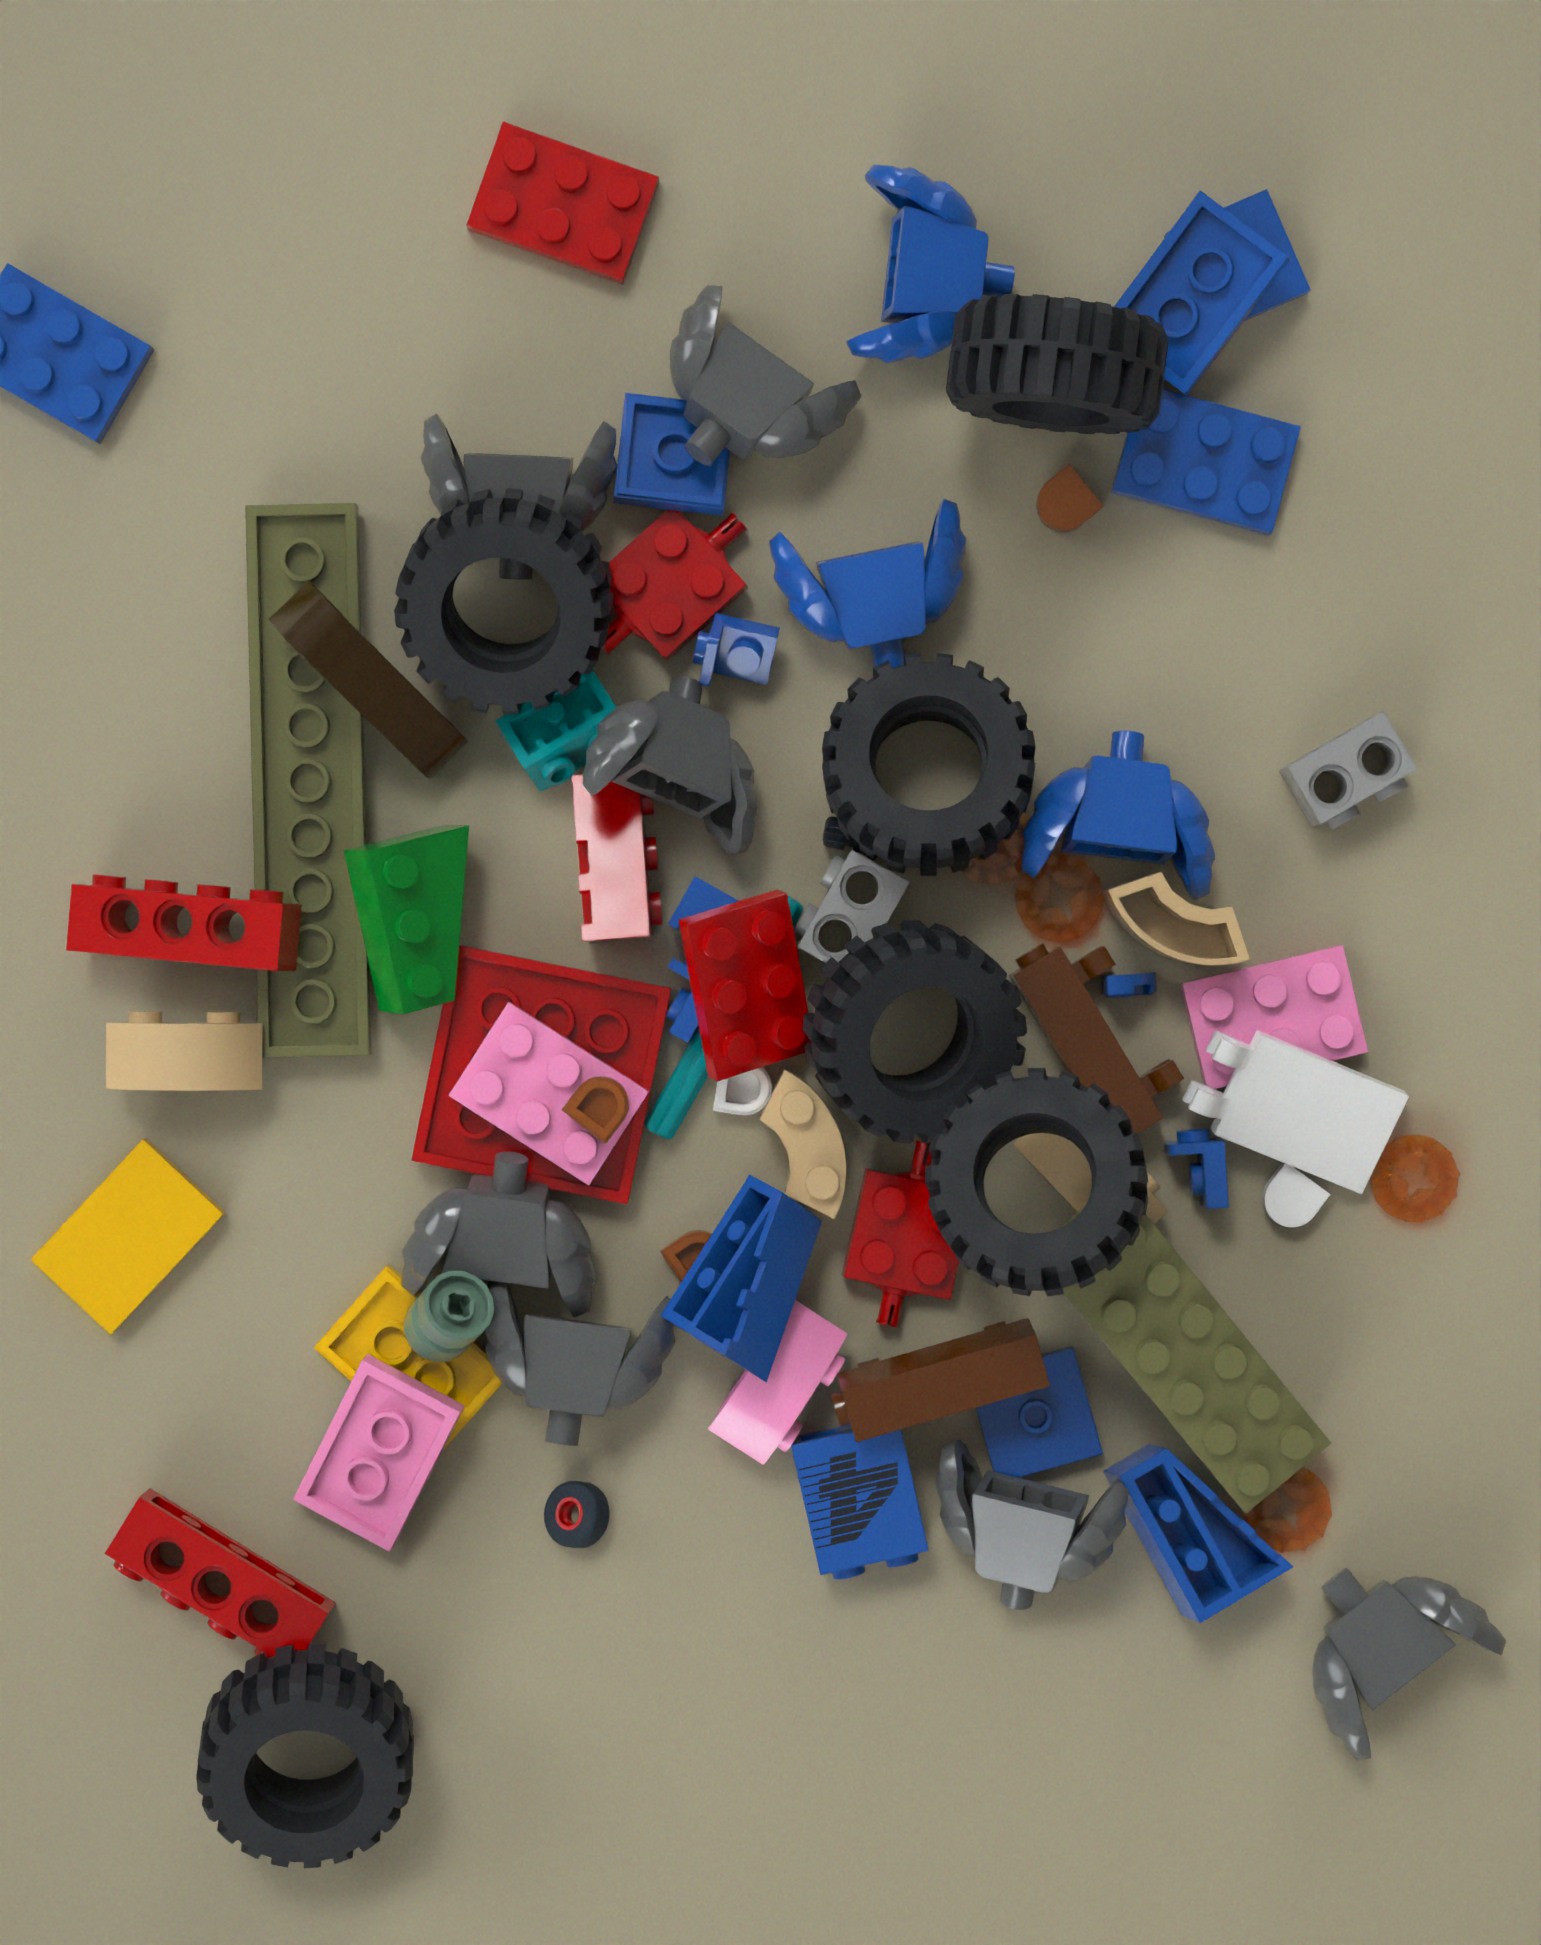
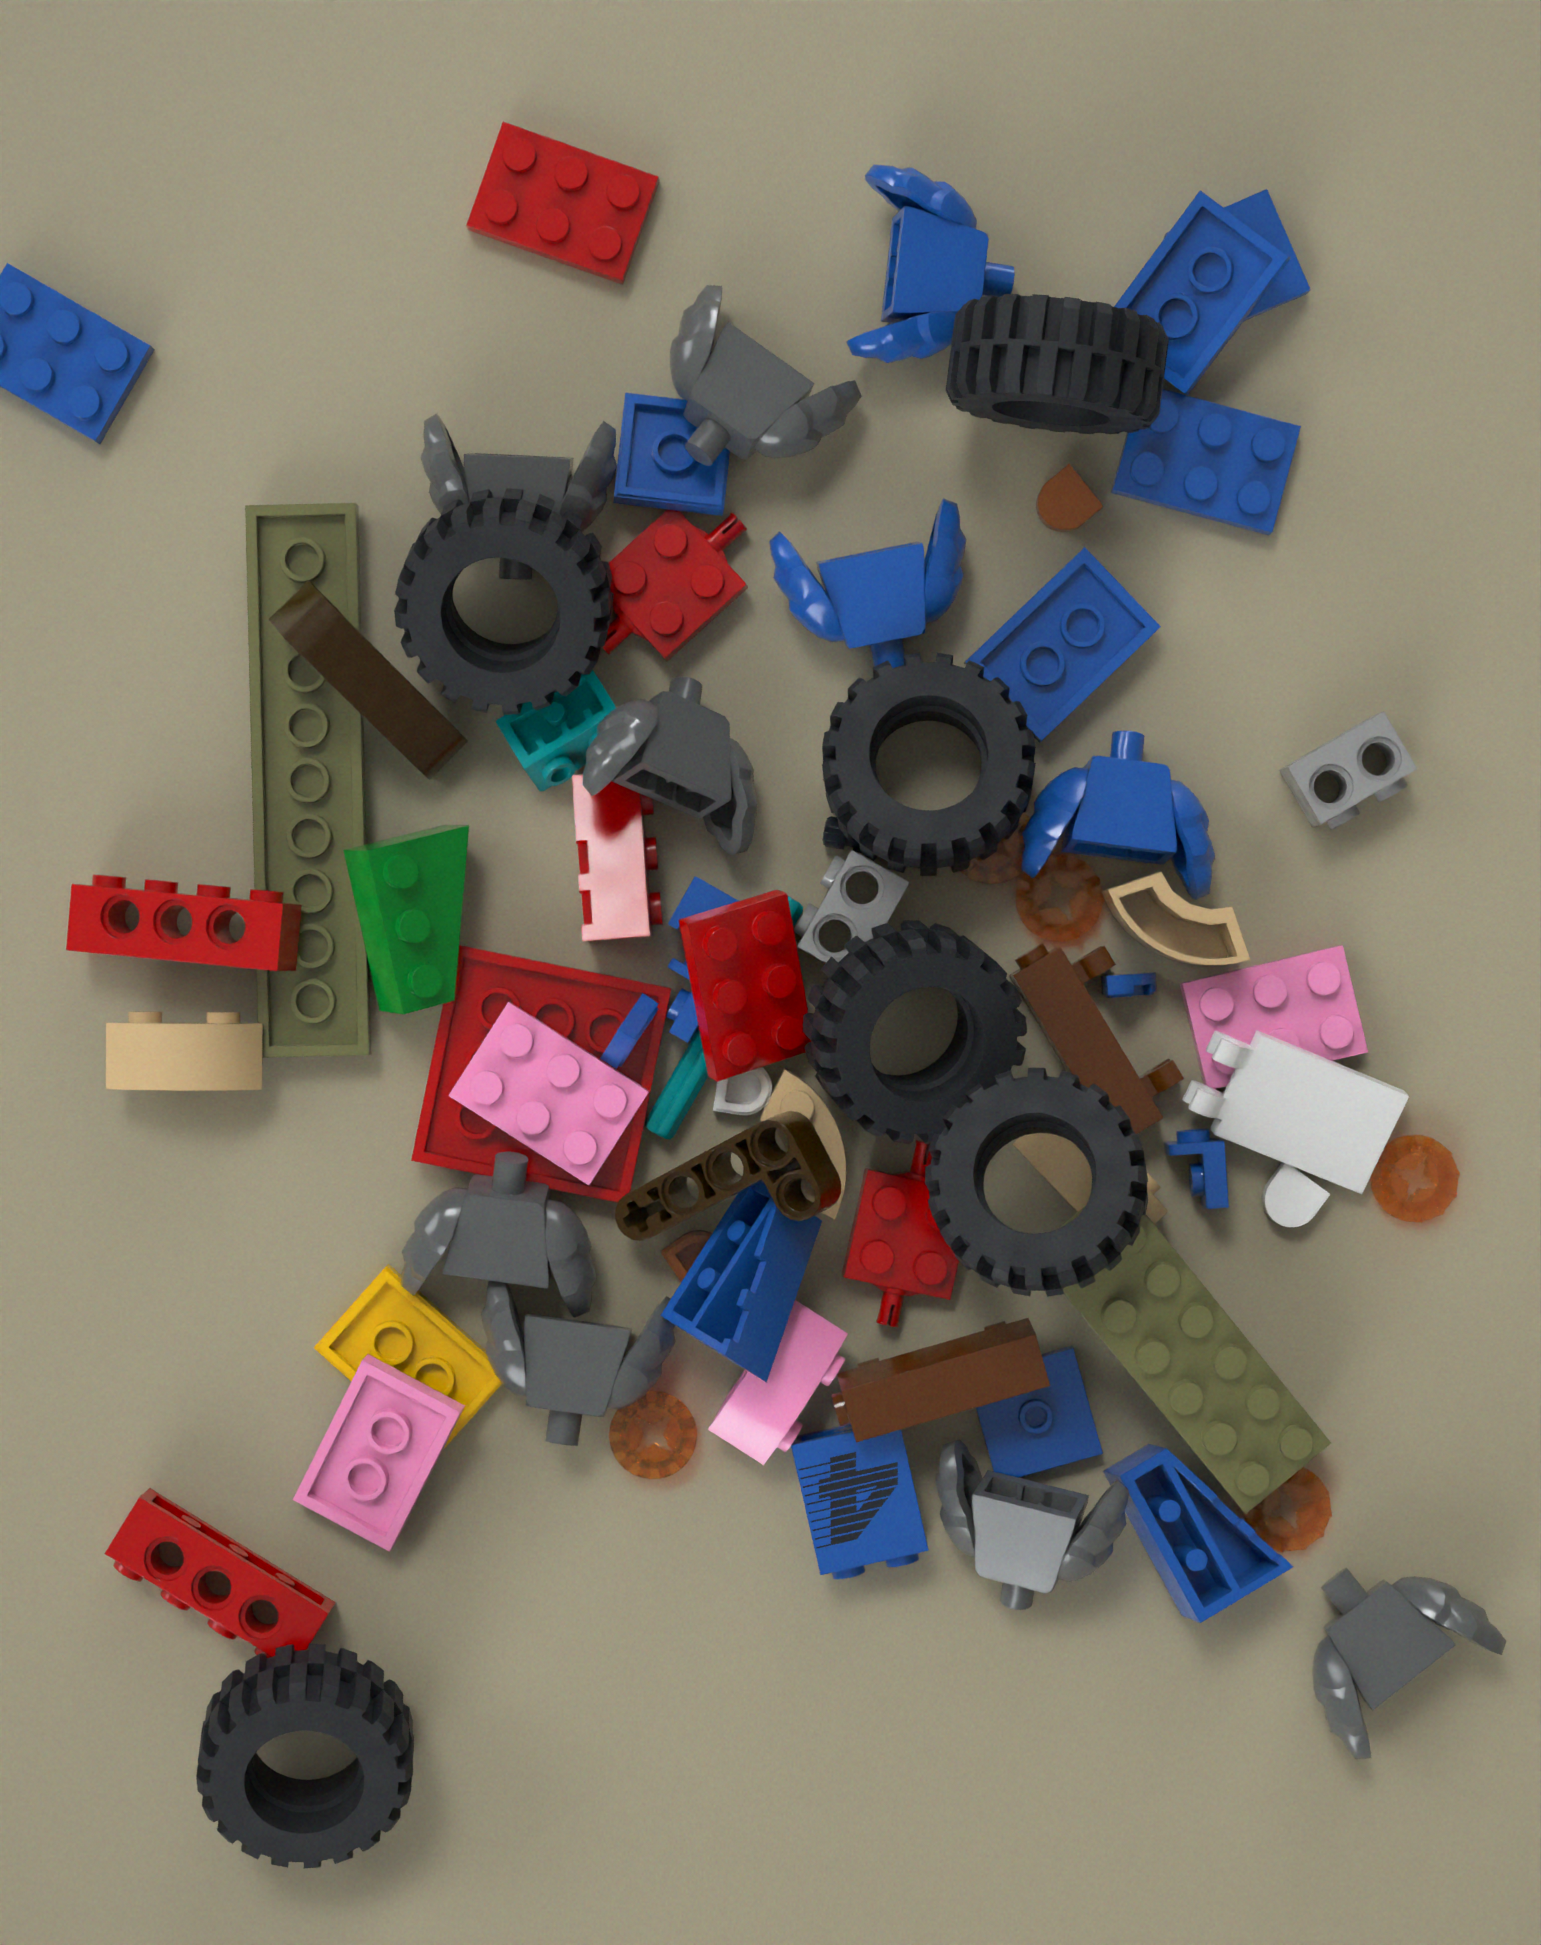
yellow tile [30,1138,226,1335] -> none
sand green wheel [404,1271,494,1362] -> none
black wheel [544,1481,610,1548] -> none
dark orange tile [561,1076,629,1144] -> none
blue bracket [692,613,780,687] -> none
none -> blue tile [600,993,659,1069]
none -> clear orange gear [609,1390,697,1479]
none -> dark brown beam [615,1111,842,1241]
none -> blue plate [964,547,1161,743]

